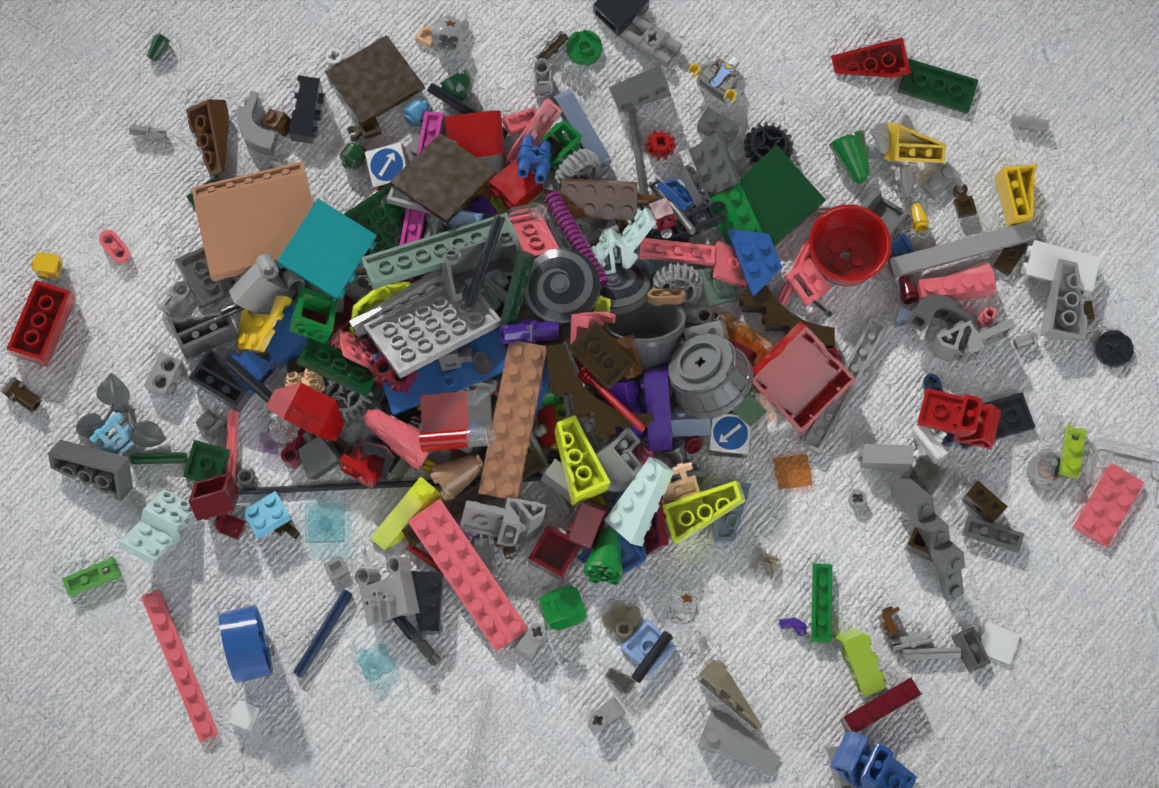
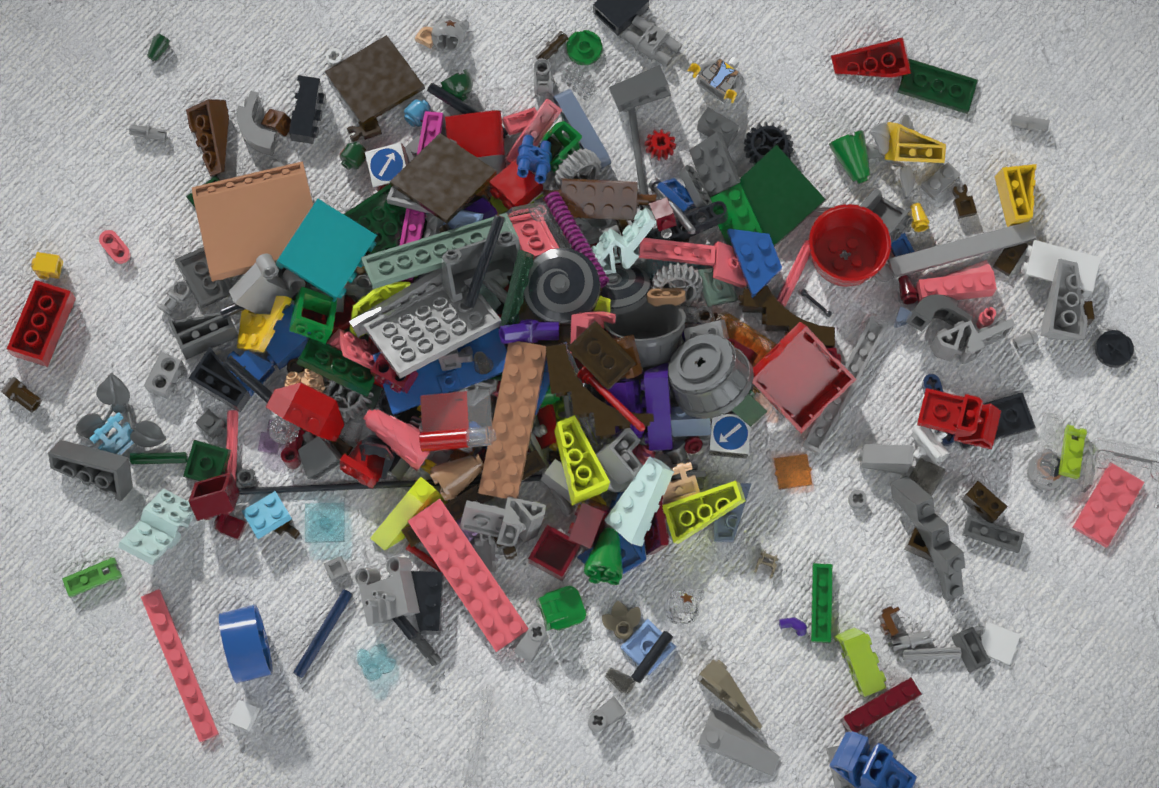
coral plate [783,258,832,307] -> none

